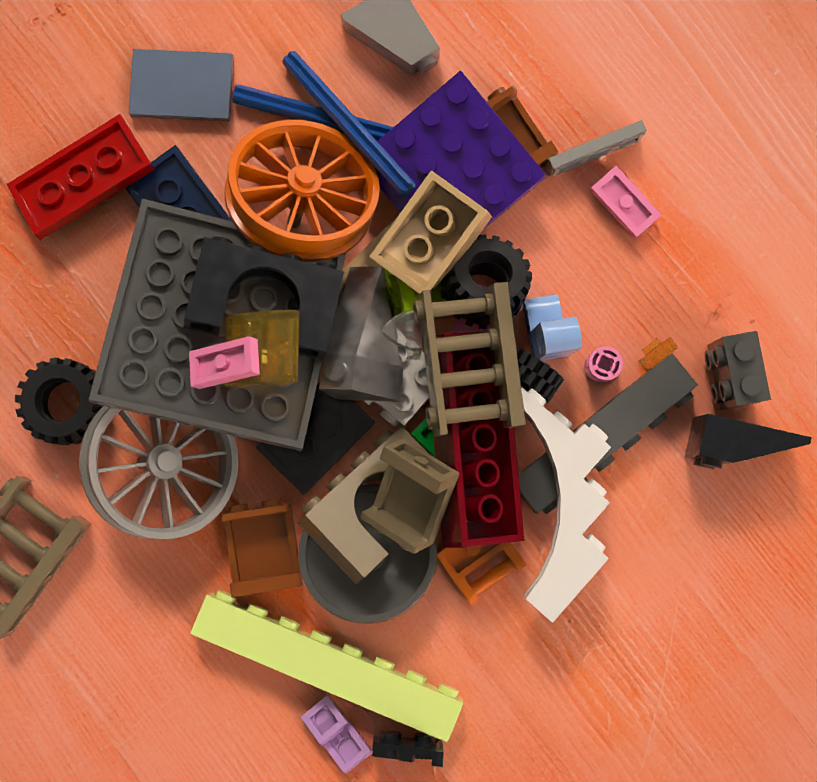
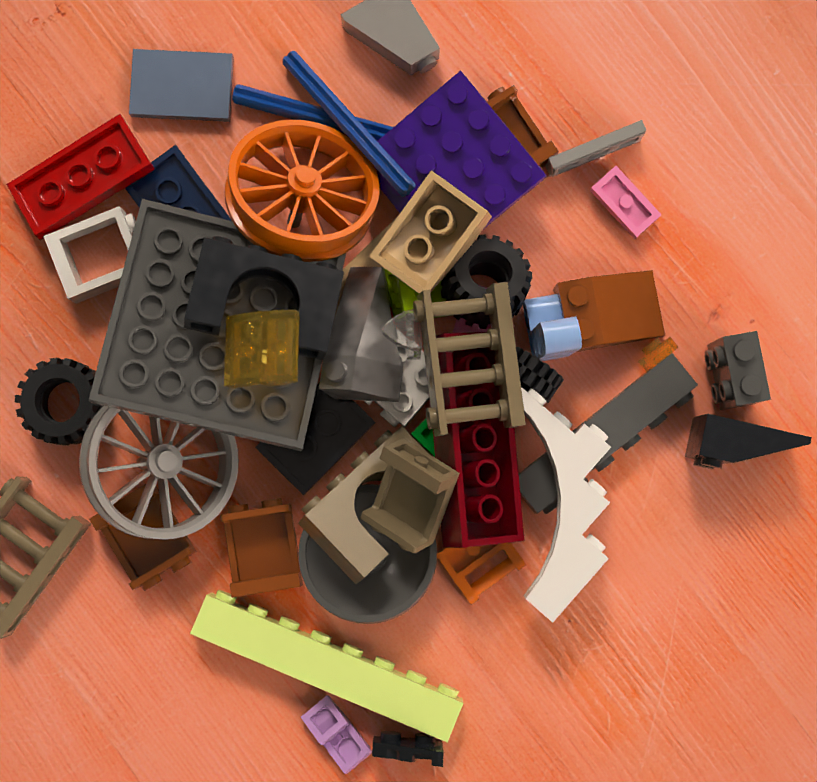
bright pink plate [189,336,260,389] -> none
bright pink wheel [584,346,623,383] -> none
none -> white window [44,206,136,304]
none -> dark orange panel [89,484,196,591]
none -> dark orange slope [553,270,665,352]

